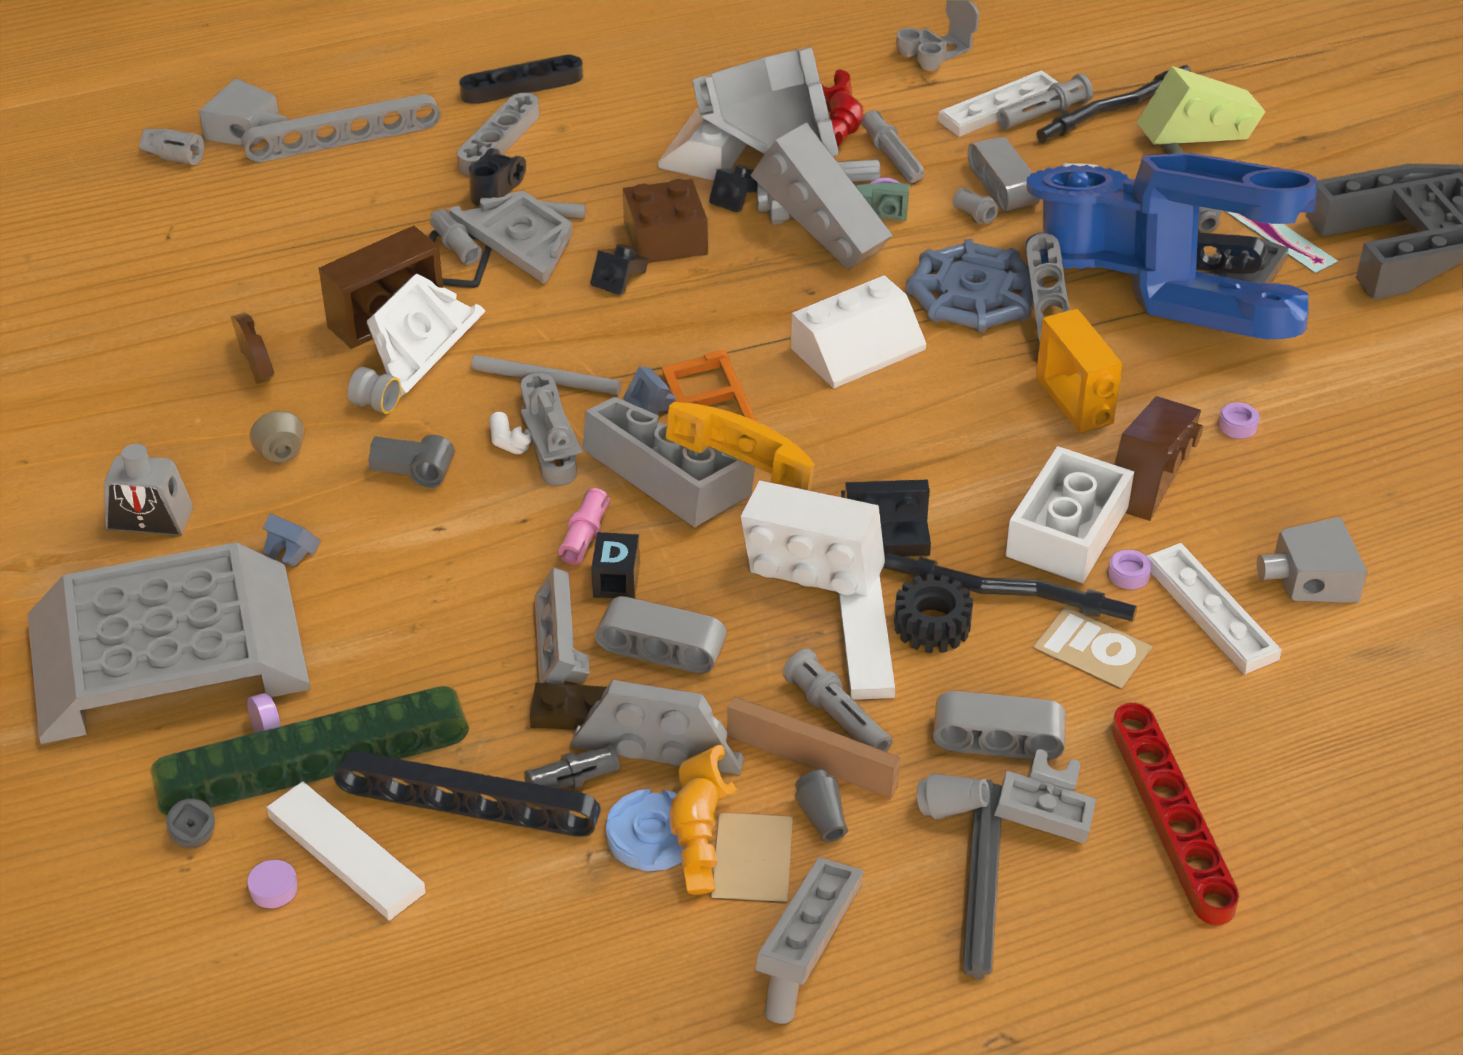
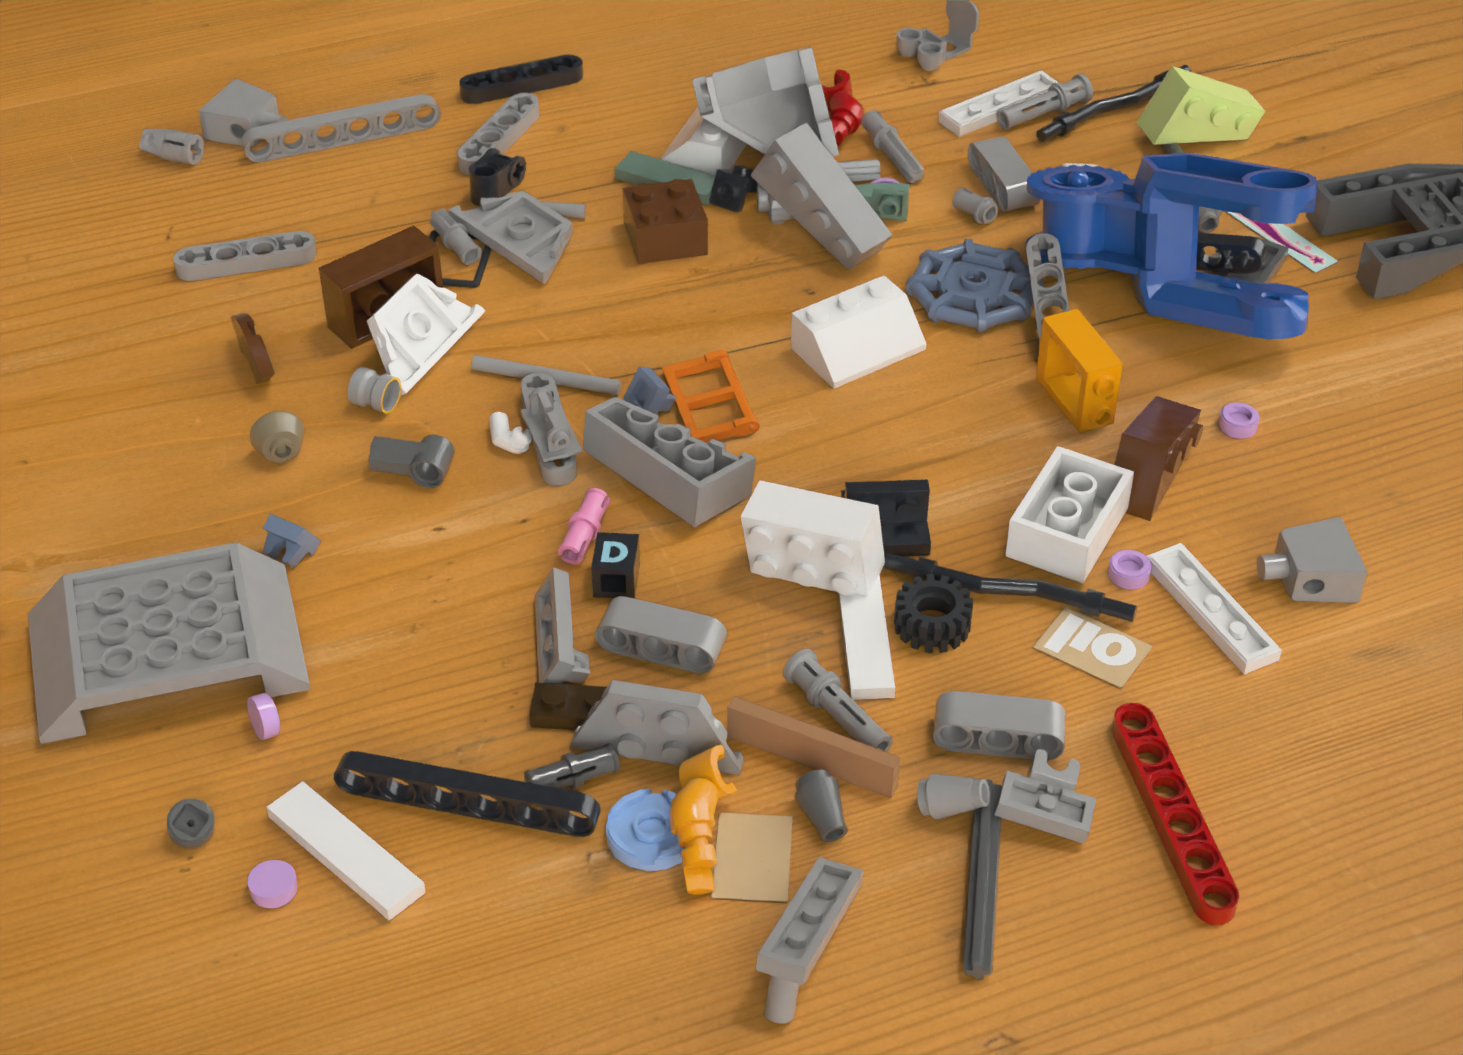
torso [104,443,193,536] -> none
clear green beam [150,686,469,815] -> none
black bracket [590,244,649,295] -> none
light orange slope [666,402,815,491] -> none
none -> light grey beam [173,231,317,281]
none -> sand green tile [615,151,715,206]

